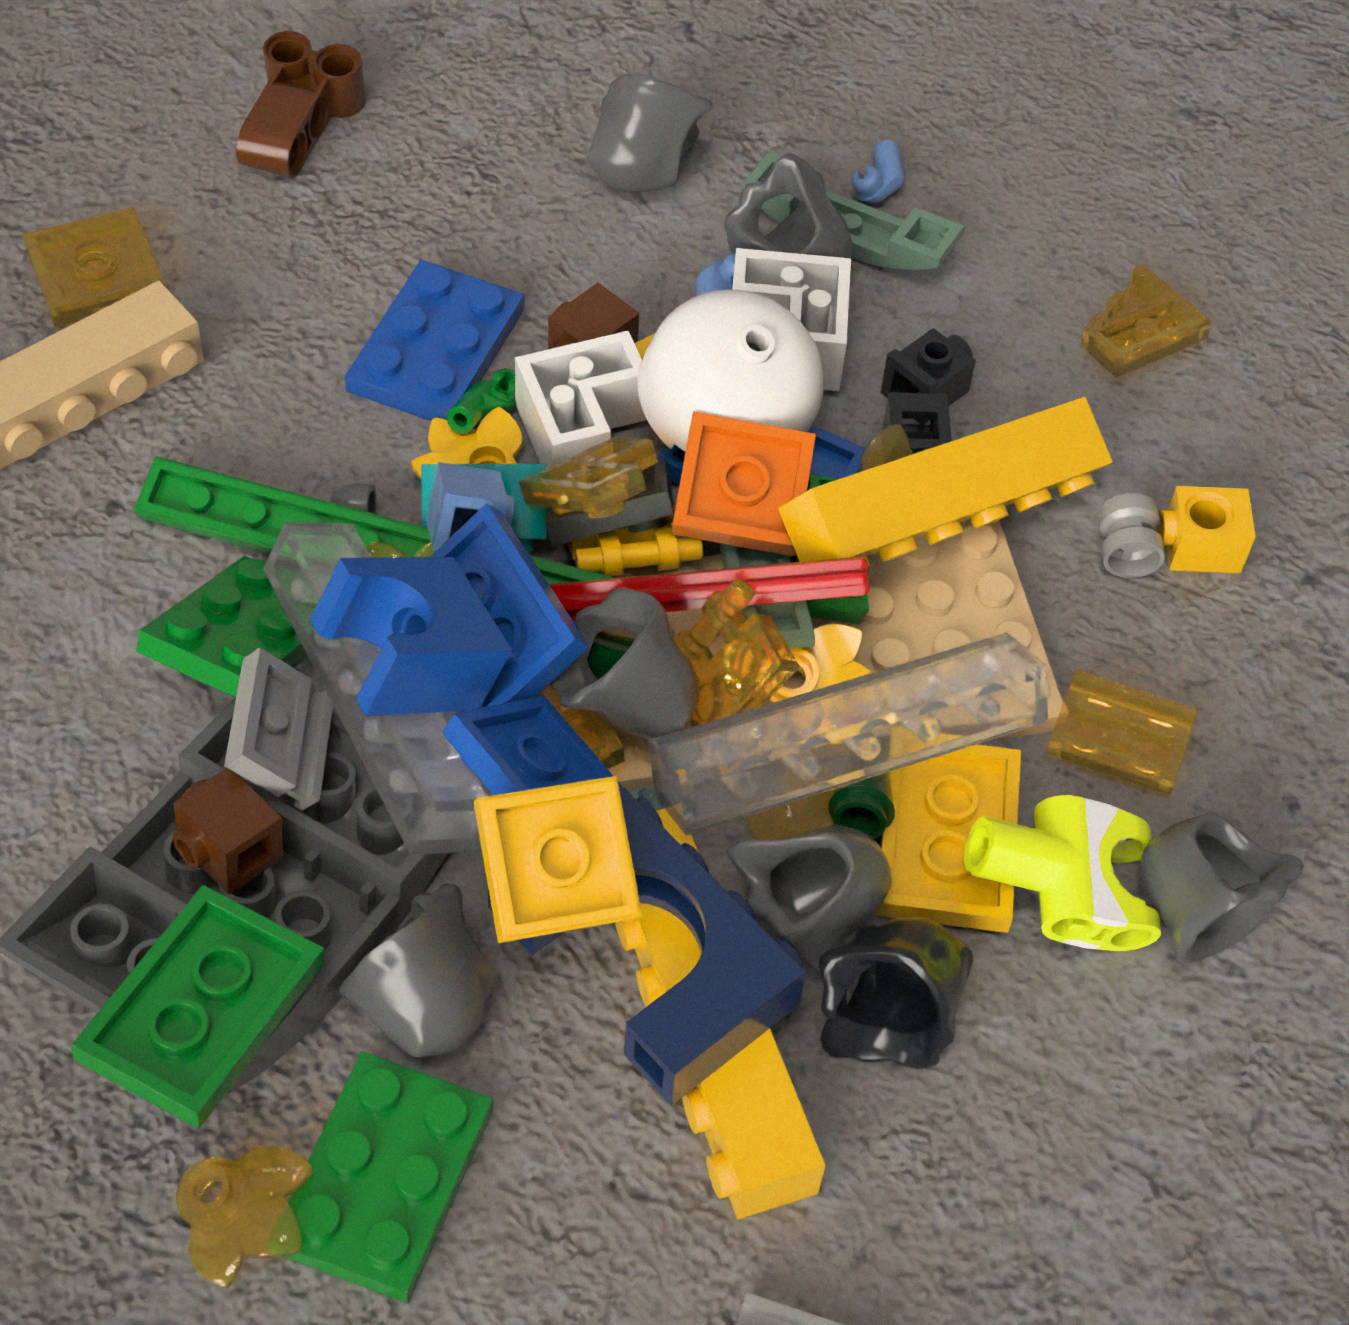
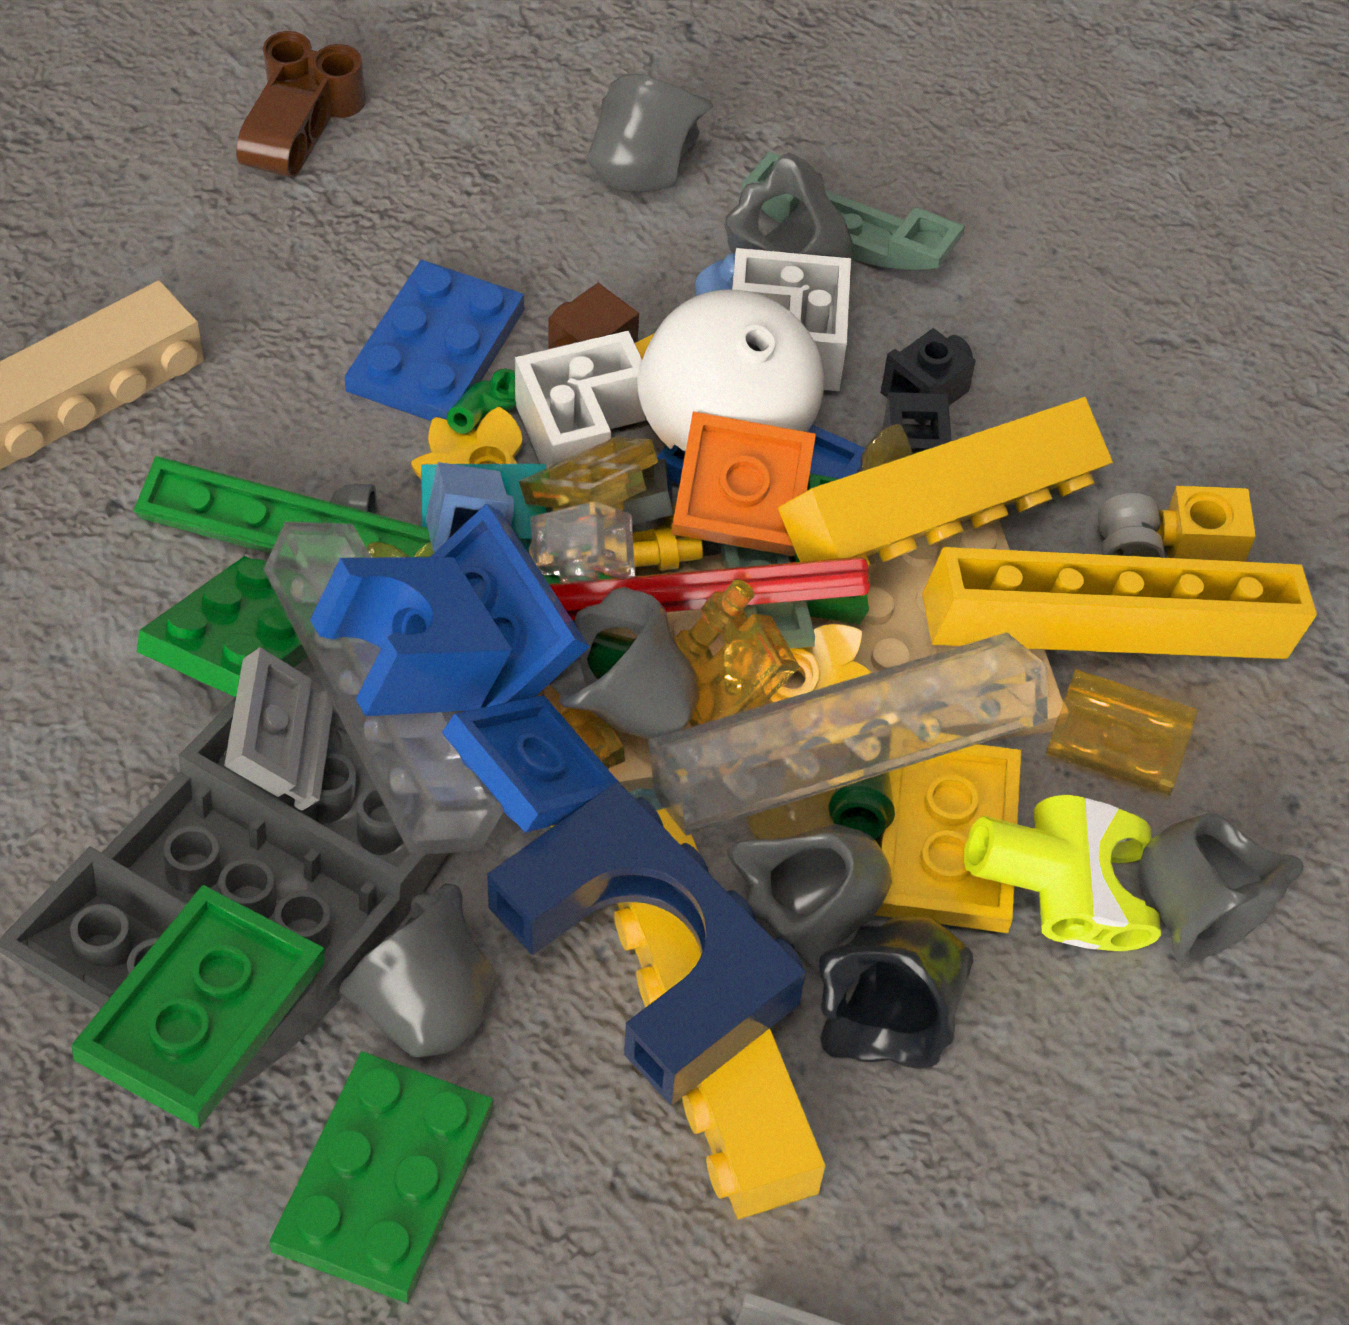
clear yellow plate [22,207,165,328] -> none
reddish brown brick [173,768,284,895] -> none
clear yellow plate [176,1146,314,1288] -> none
yellow plate [473,776,642,943] -> none
medium blue arm [852,140,905,204] -> none
clear yellow wing [1082,264,1210,378] -> none
none -> clear brick [529,501,635,584]
none -> yellow brick [922,547,1317,659]

